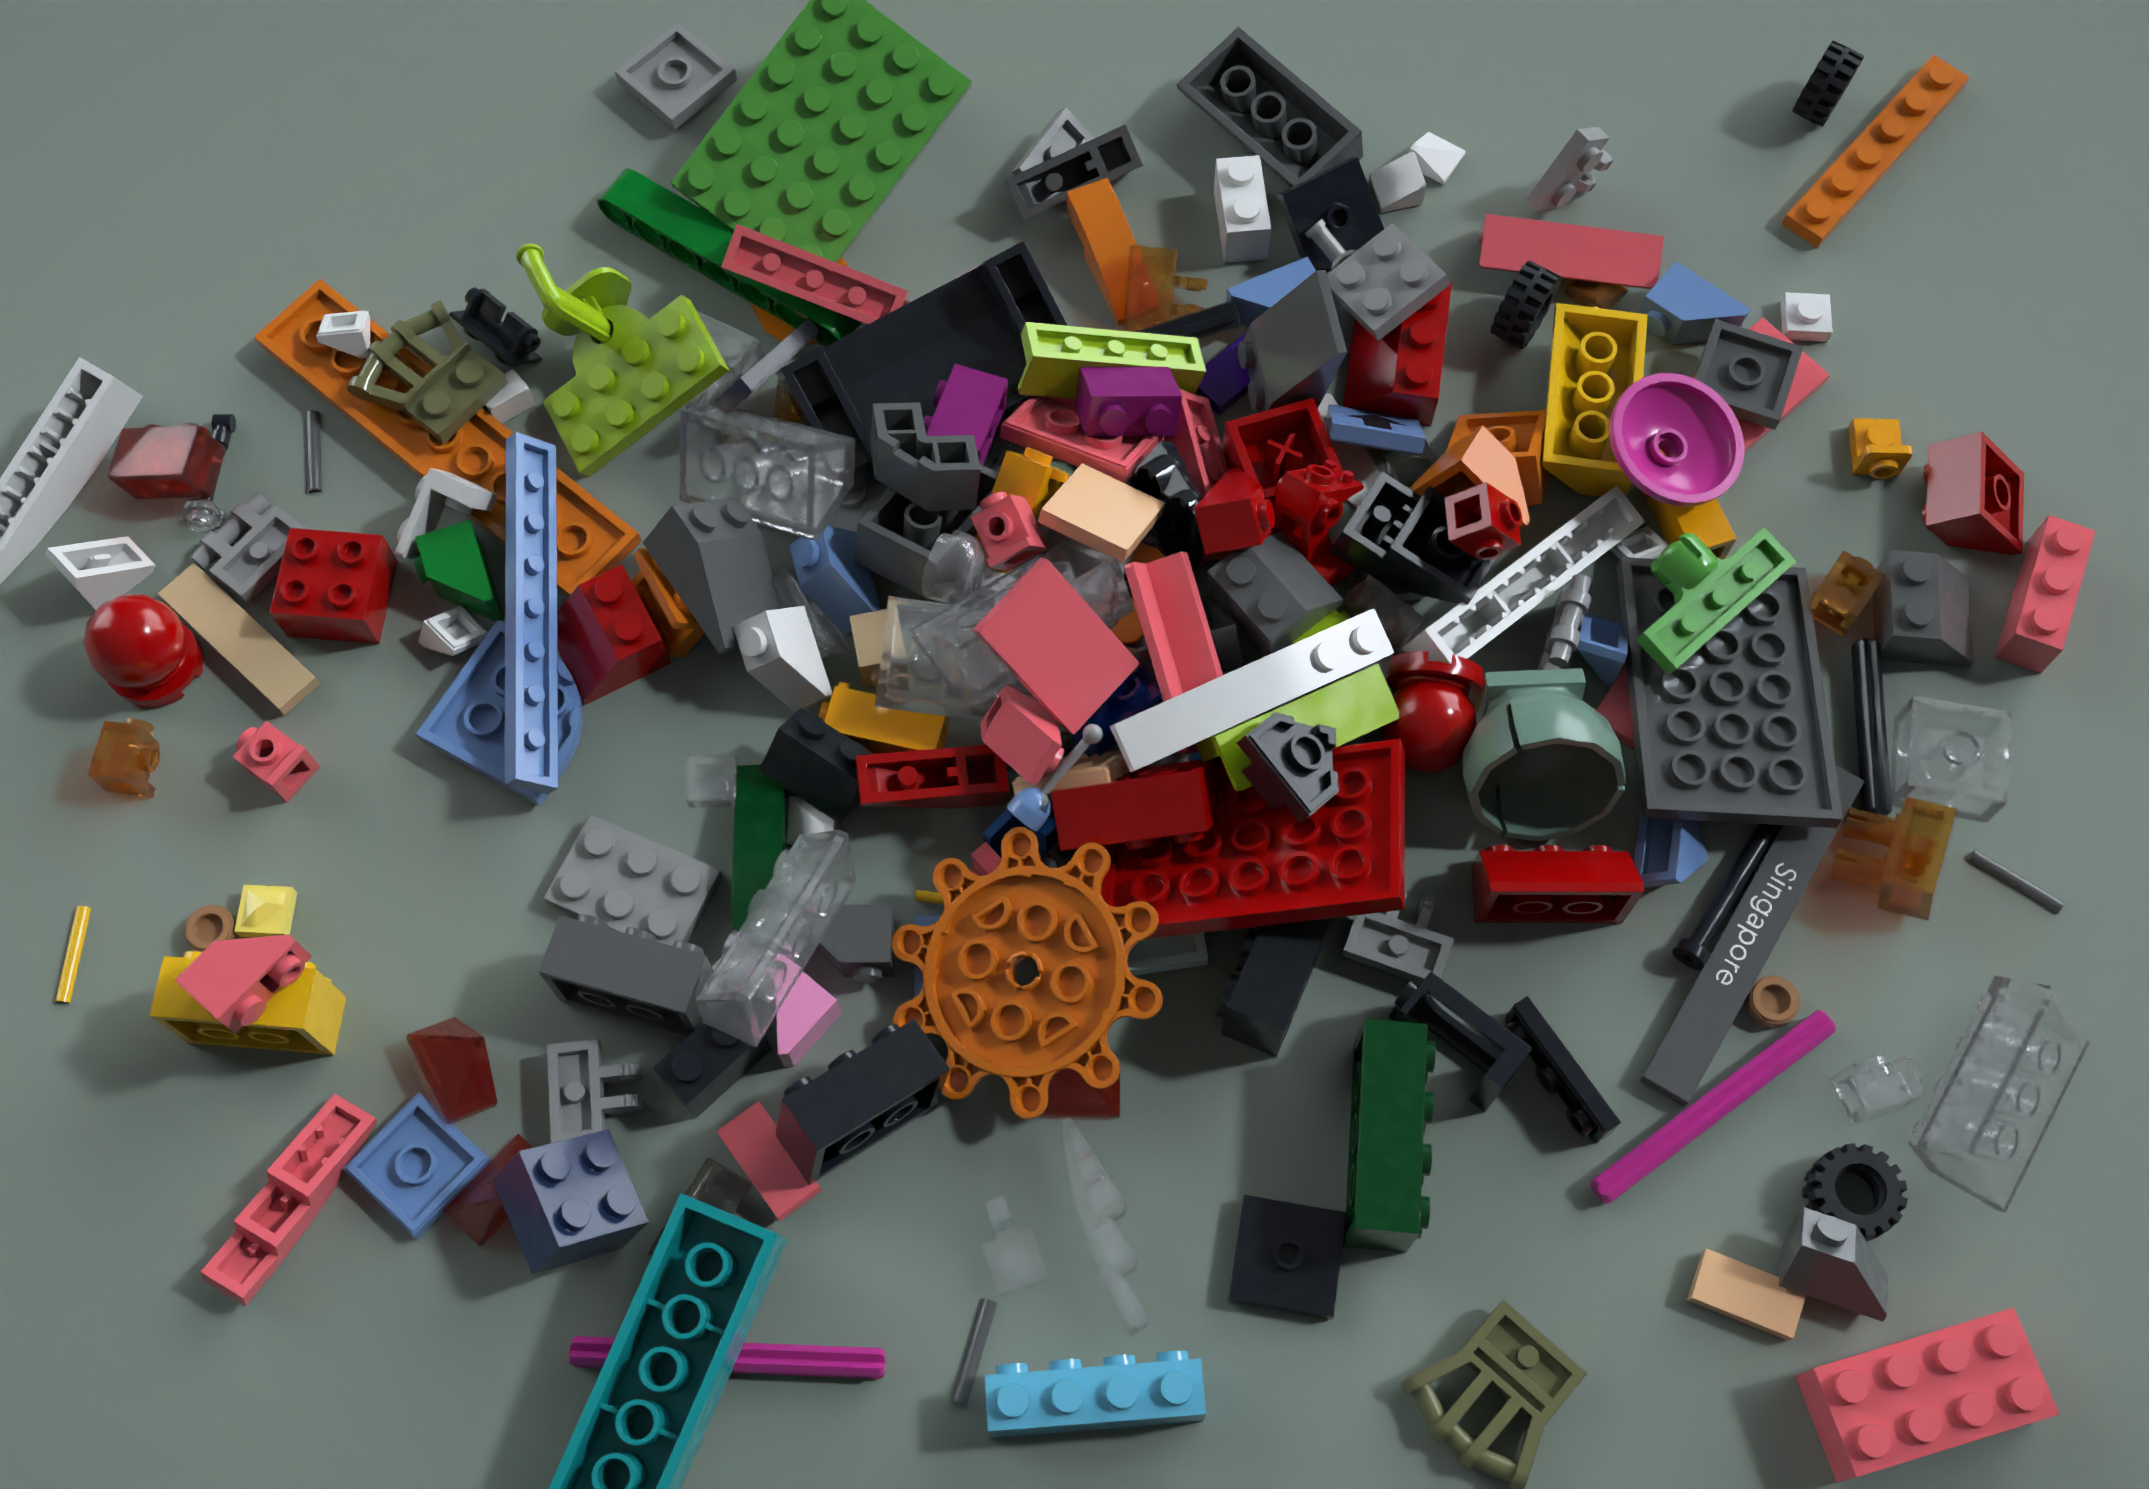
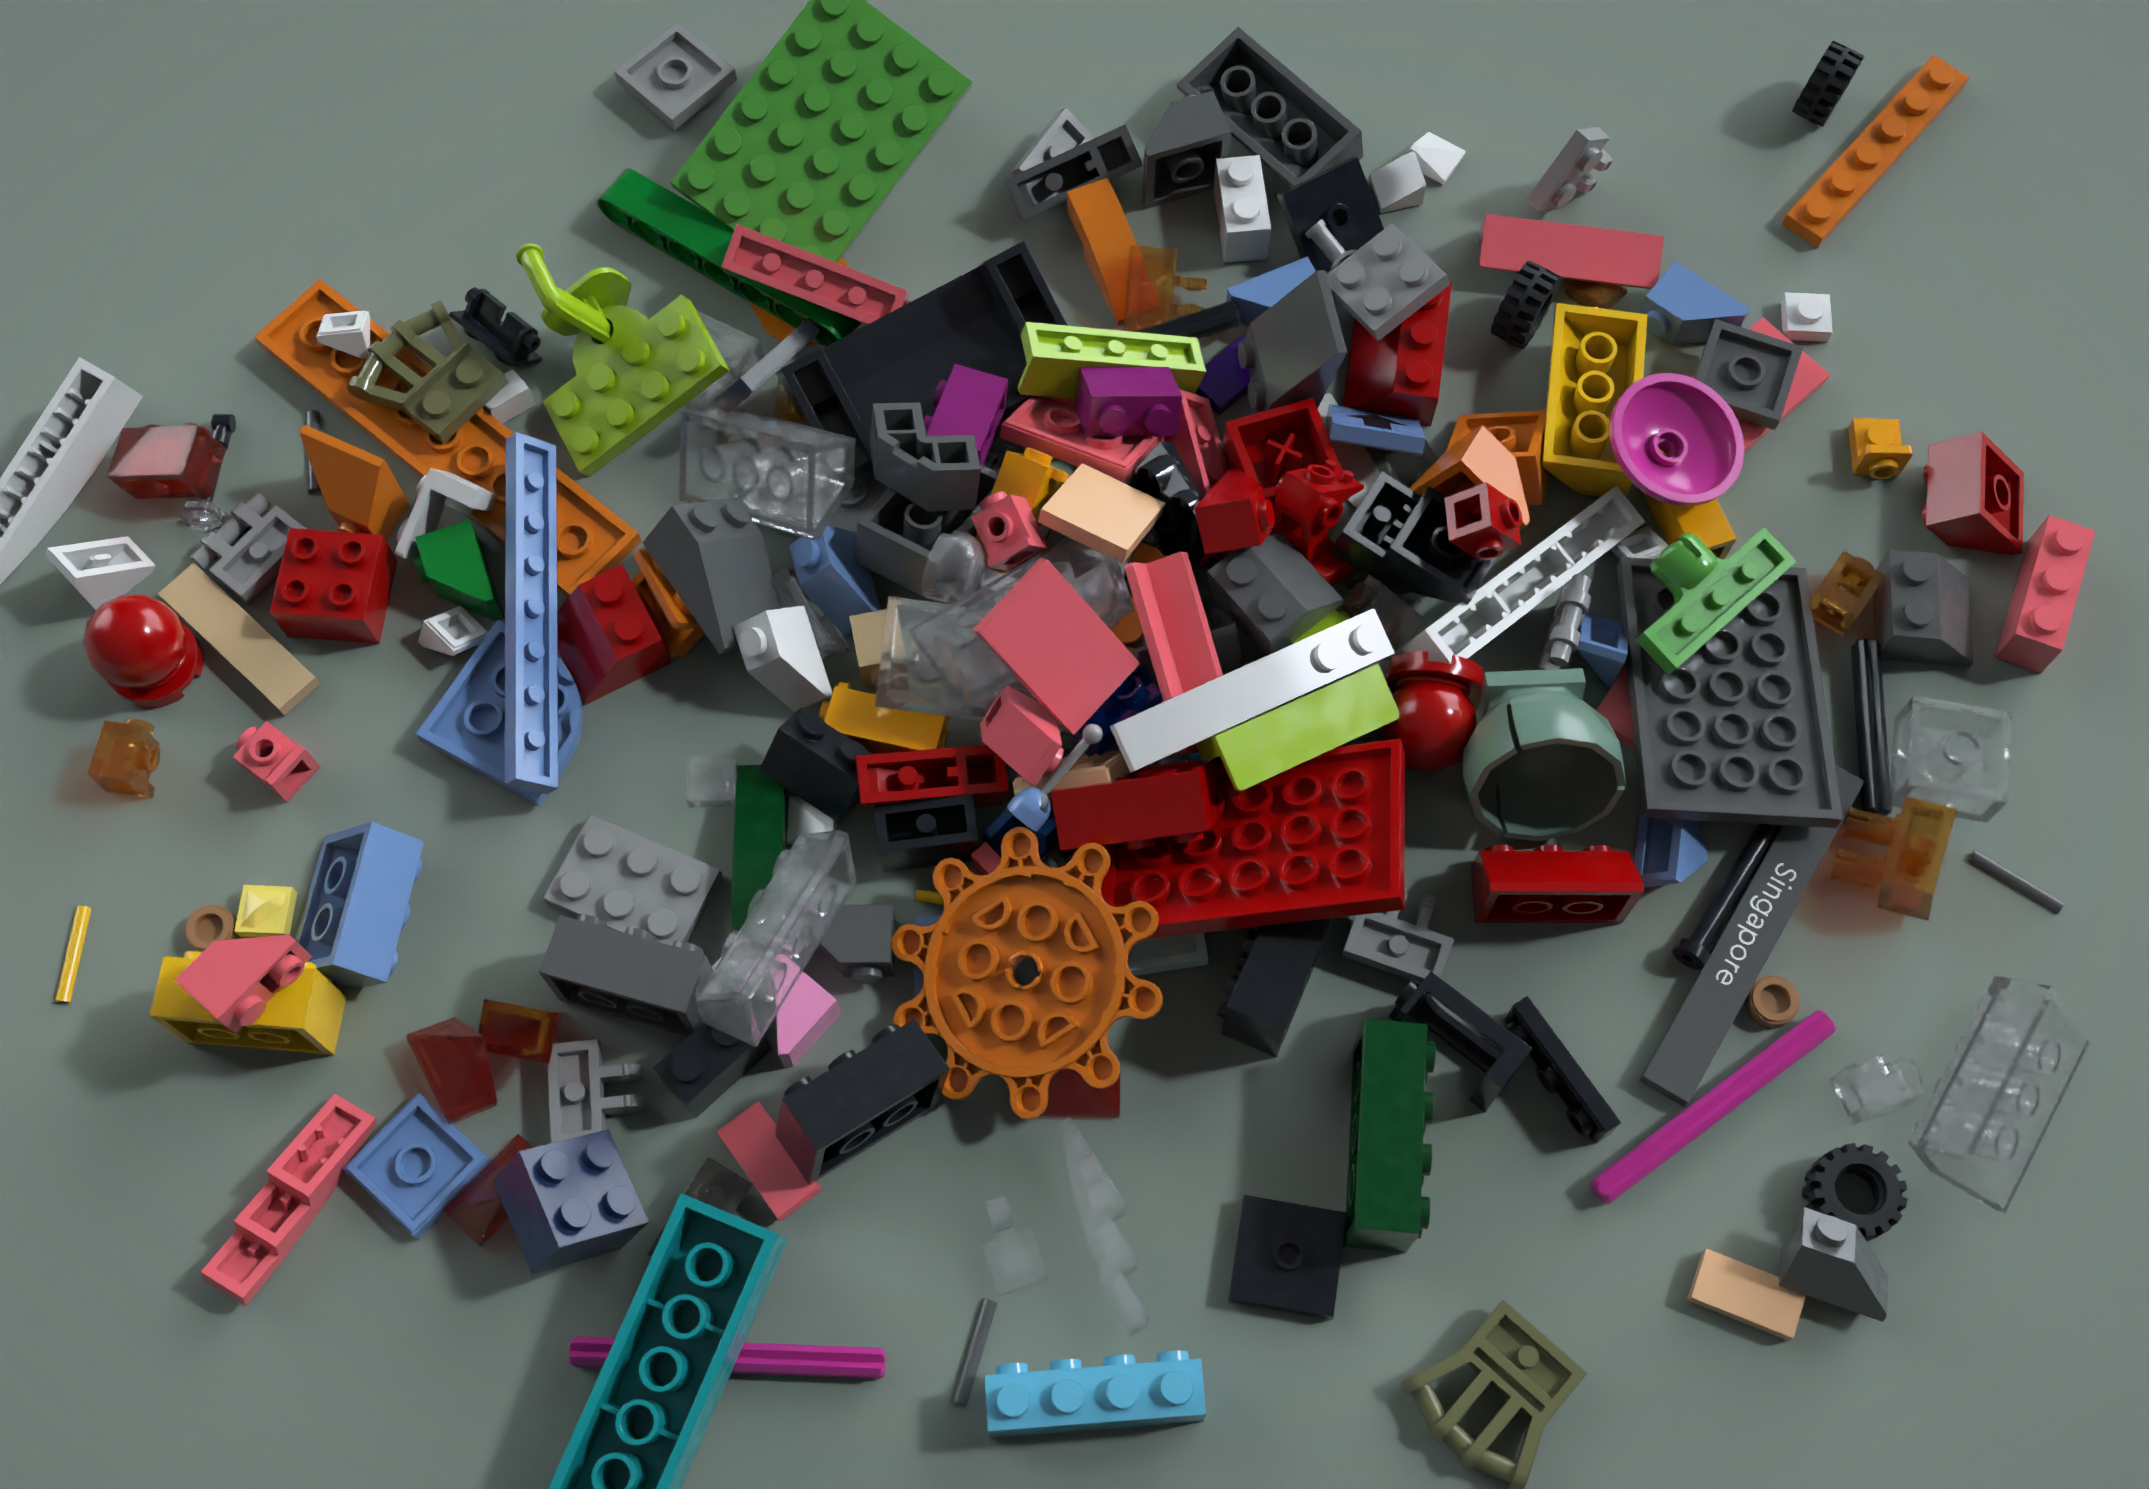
black plate [1237,712,1339,823] -> none
coral brick [1795,1307,2060,1482] -> none
none -> medium blue slope [295,822,424,988]
none -> orange slope [299,425,410,540]
none -> clear red slope [475,999,563,1064]
none -> black brick [874,794,979,872]
none -> dark grey slope [1142,91,1231,209]

